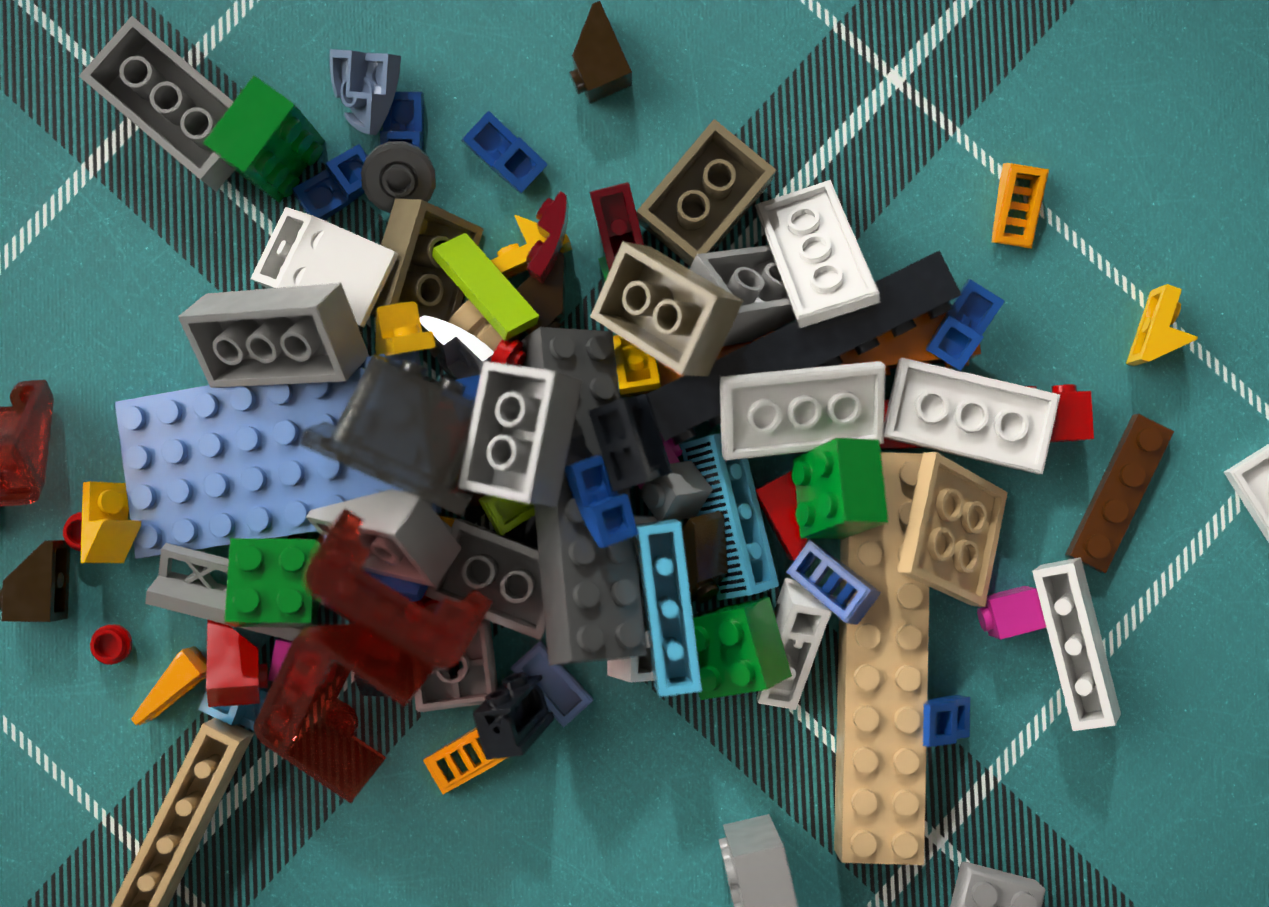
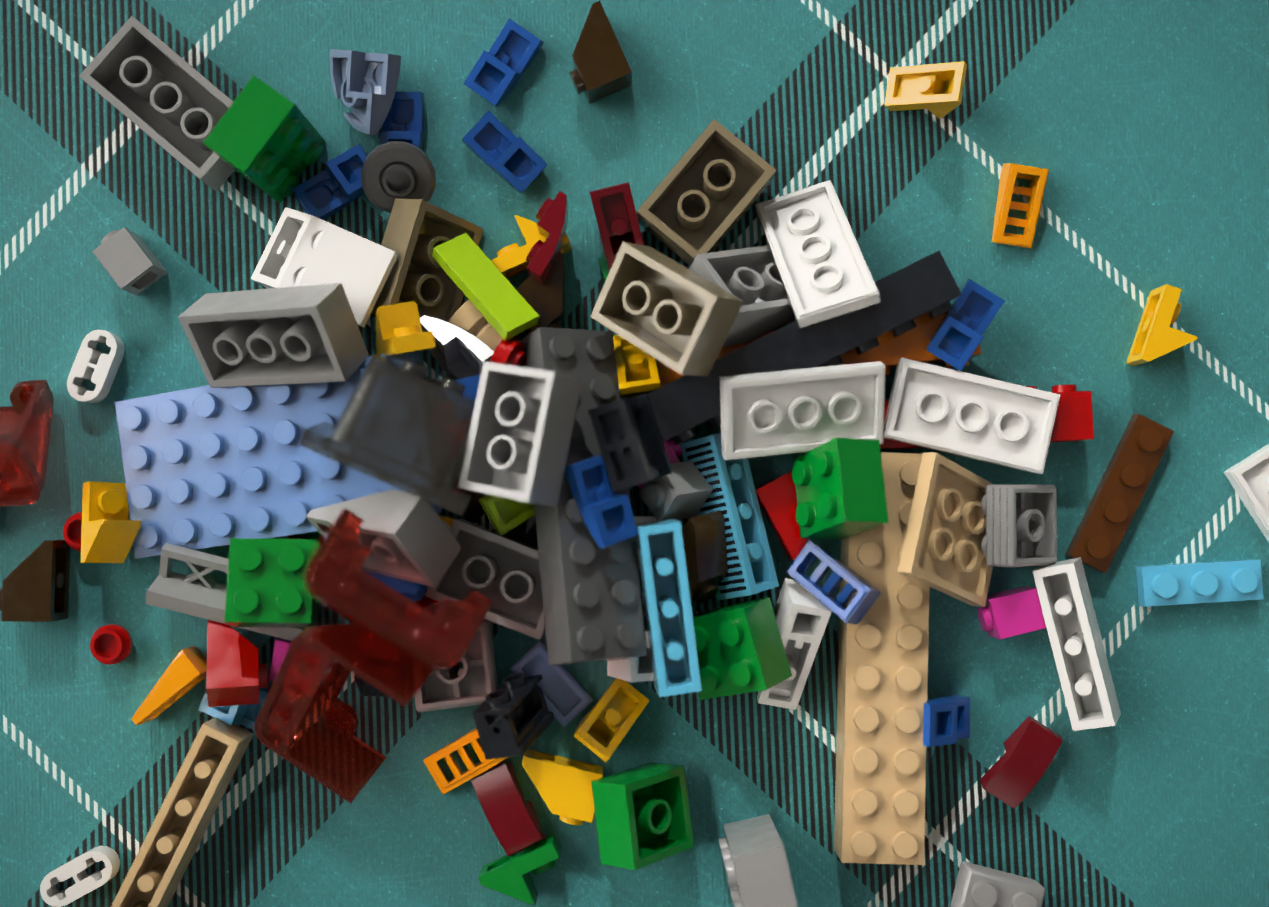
none -> white beam [40,846,120,907]
none -> white beam [66,329,125,403]
none -> light grey brick [92,227,167,296]
none -> blue slope [464,18,544,106]
none -> dark red slope [471,762,546,856]
none -> green slope [478,833,561,905]
none -> yellow slope [522,749,604,825]
none -> yellow slope [574,678,650,762]
none -> green brick [591,762,694,870]
none -> yellow slope [884,61,967,118]
none -> dark red slope [980,716,1063,809]
none -> light grey brick [981,485,1057,568]
none -> medium azure plate [1136,559,1264,607]

